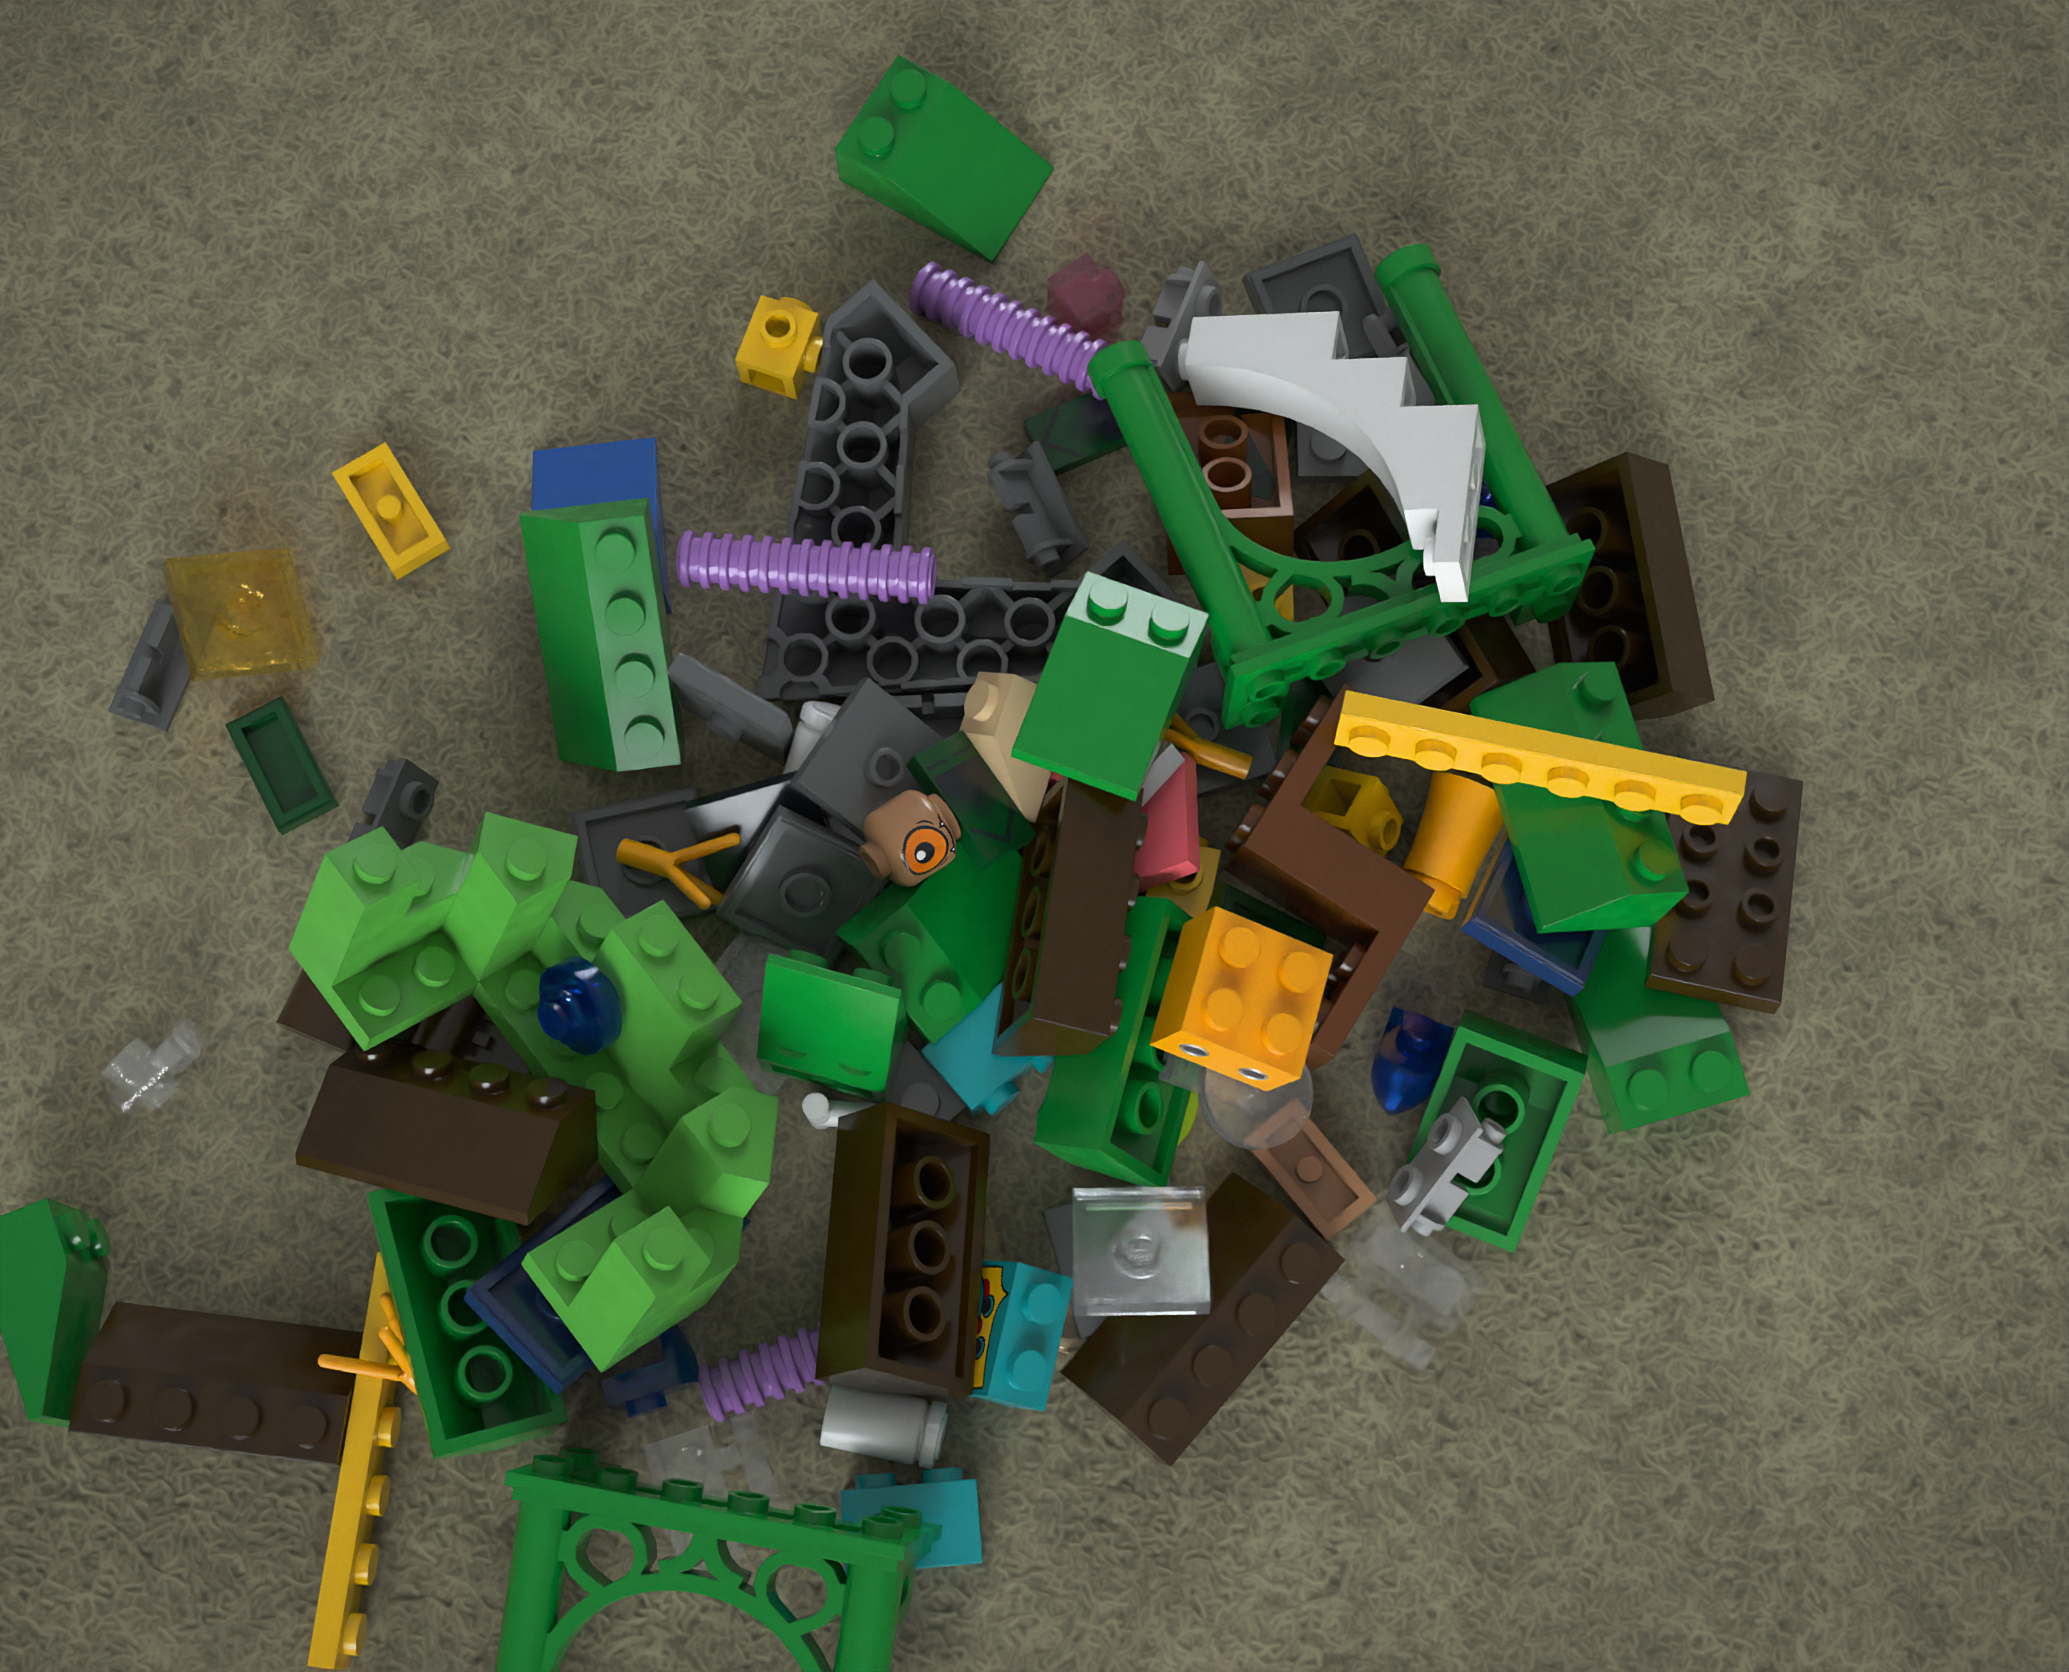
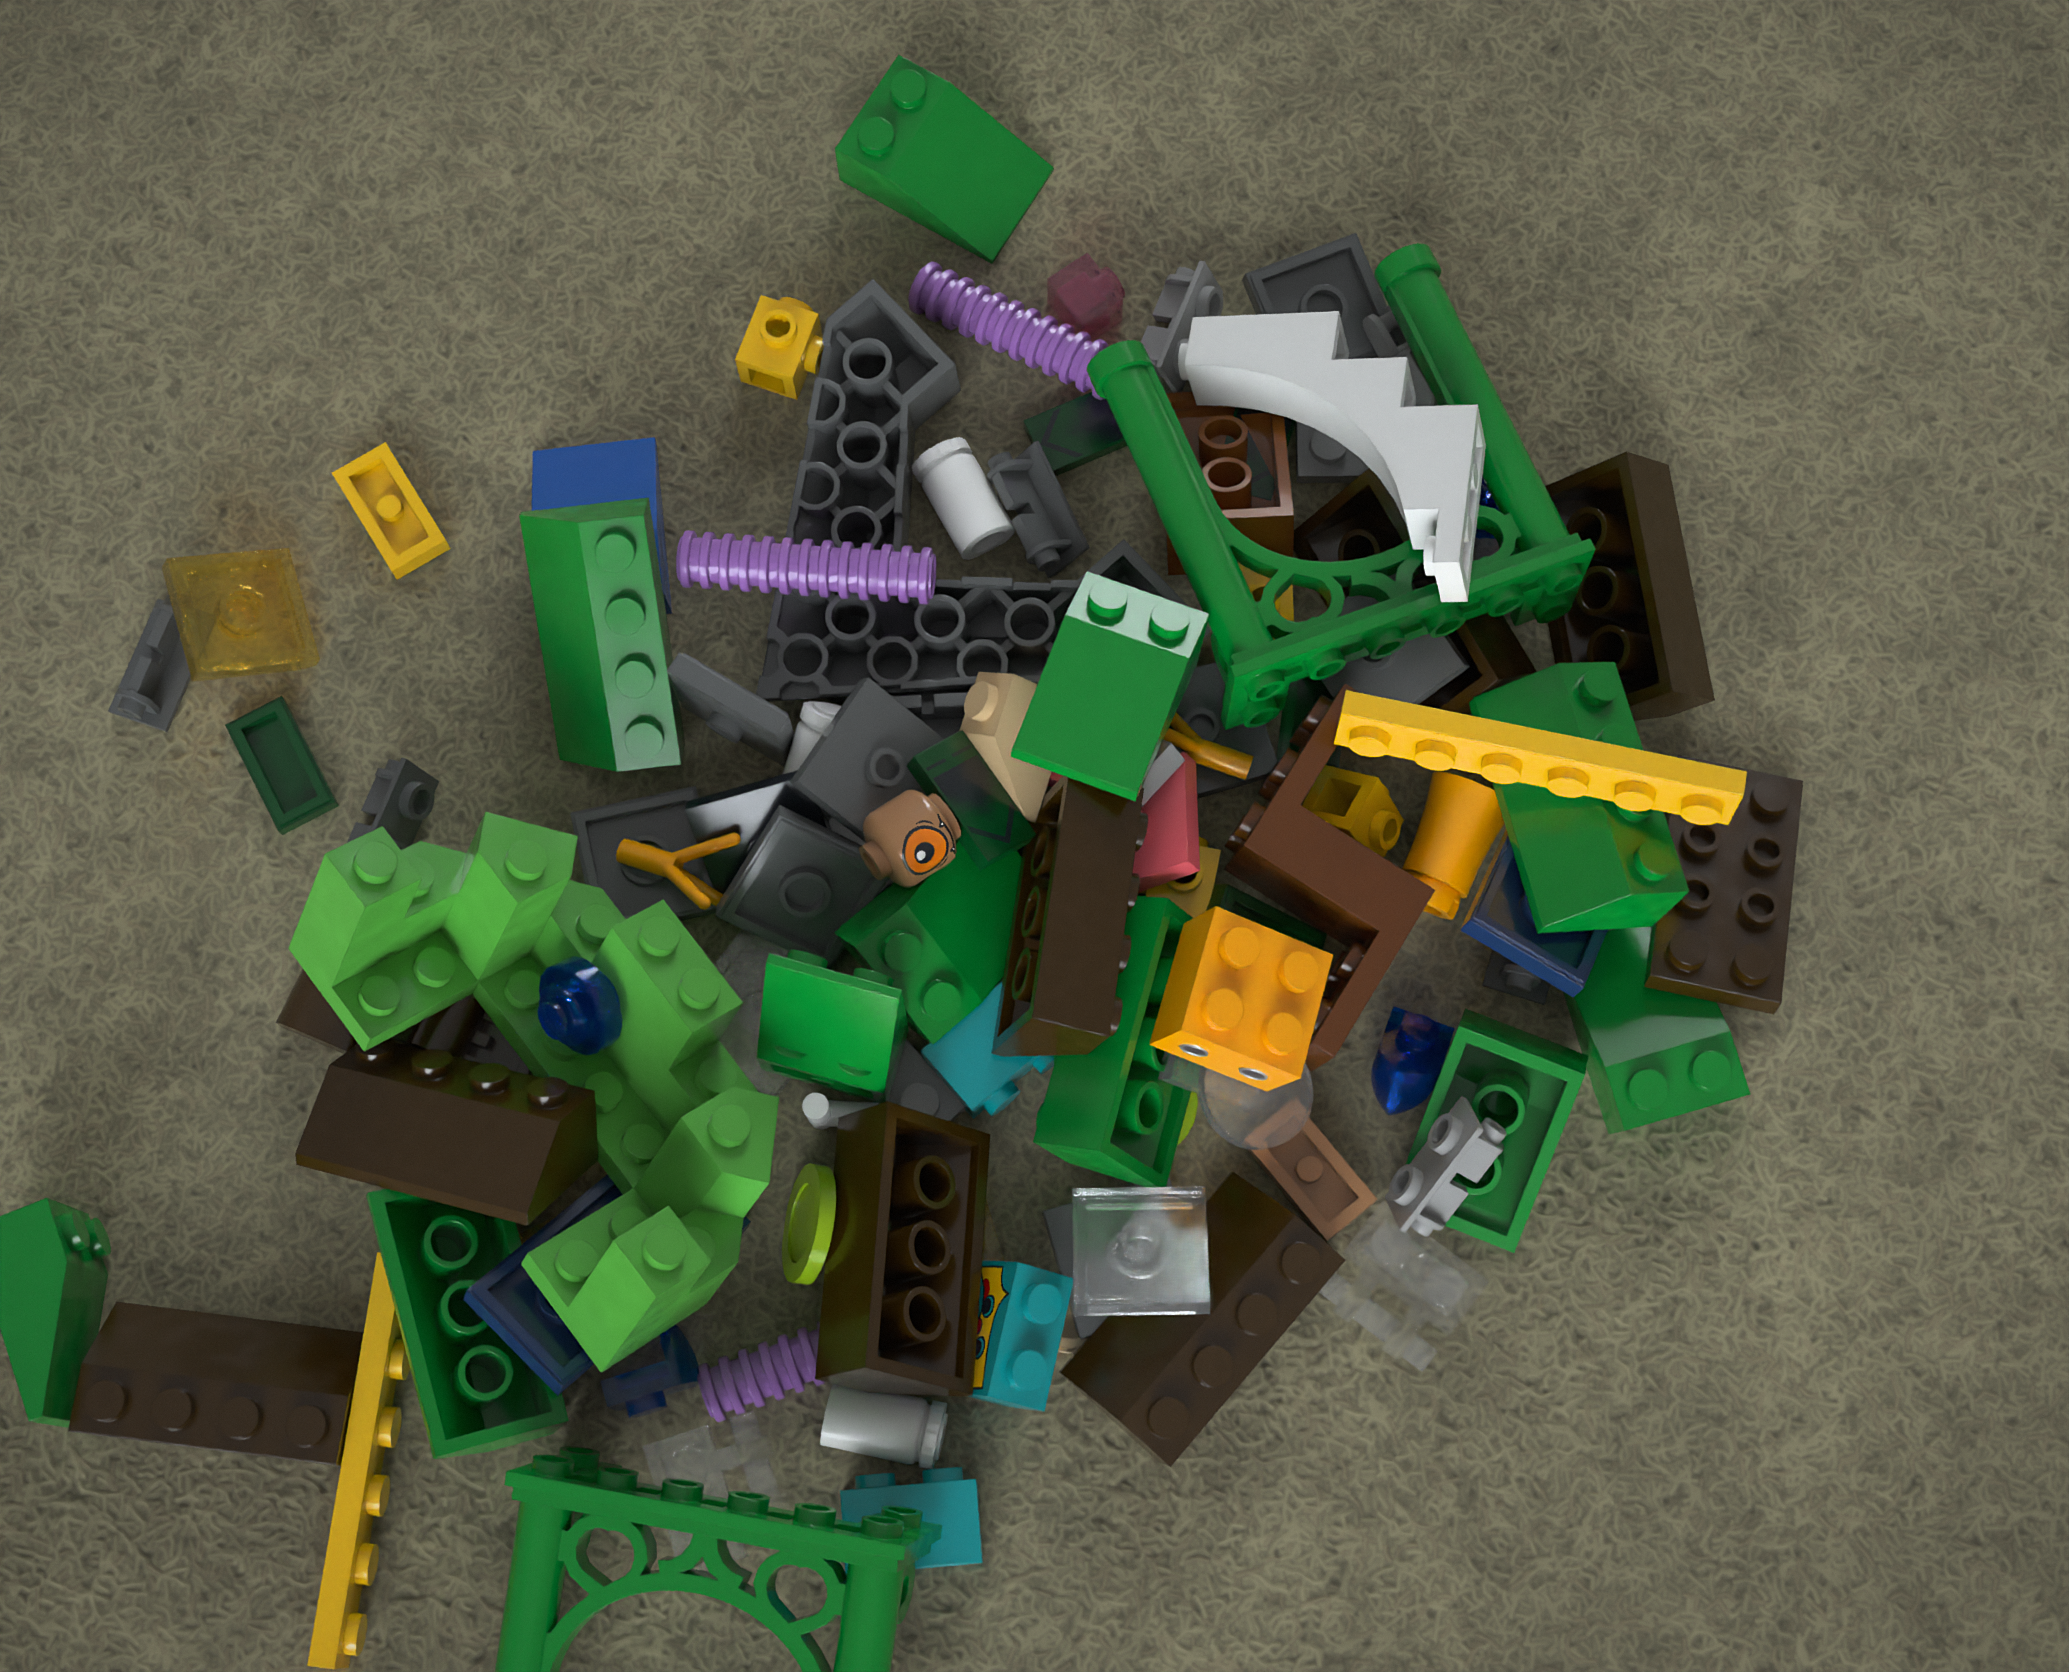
clear plate [99,1018,209,1117] -> none
light orange plant [318,1292,417,1395] -> none
none -> lime piece [782,1163,836,1285]
none -> white piece [912,437,1015,560]

